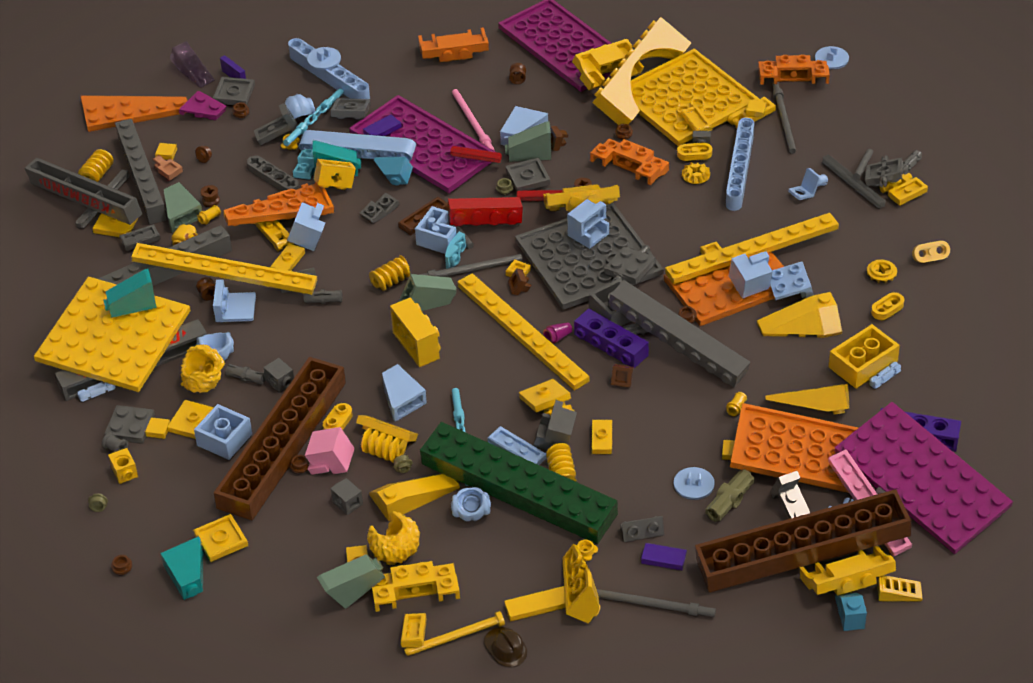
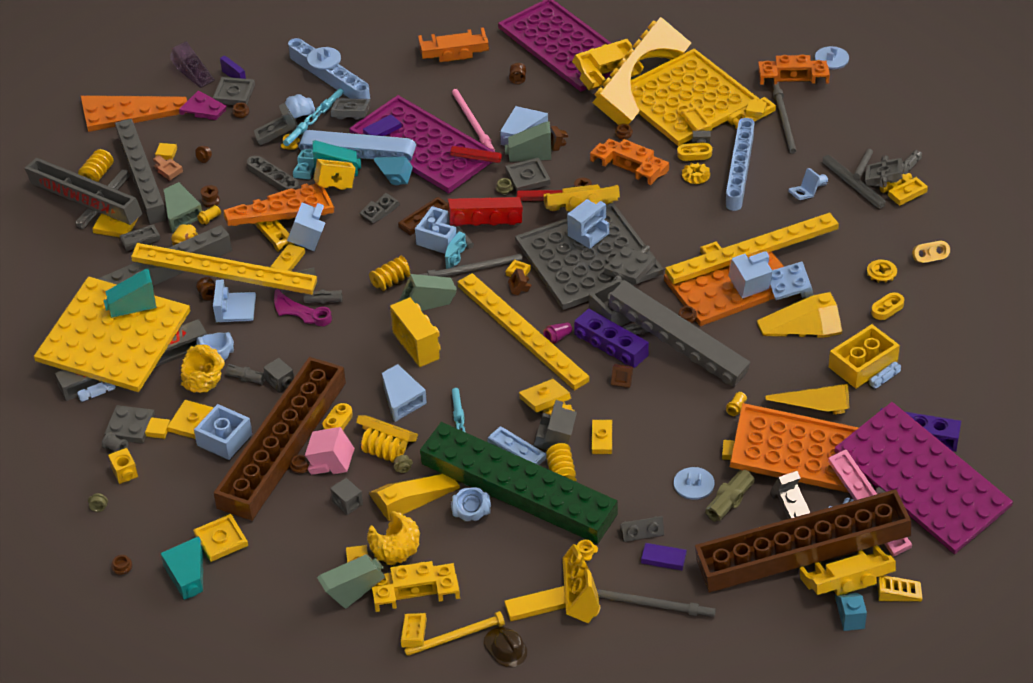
none -> magenta piece [274,289,332,326]

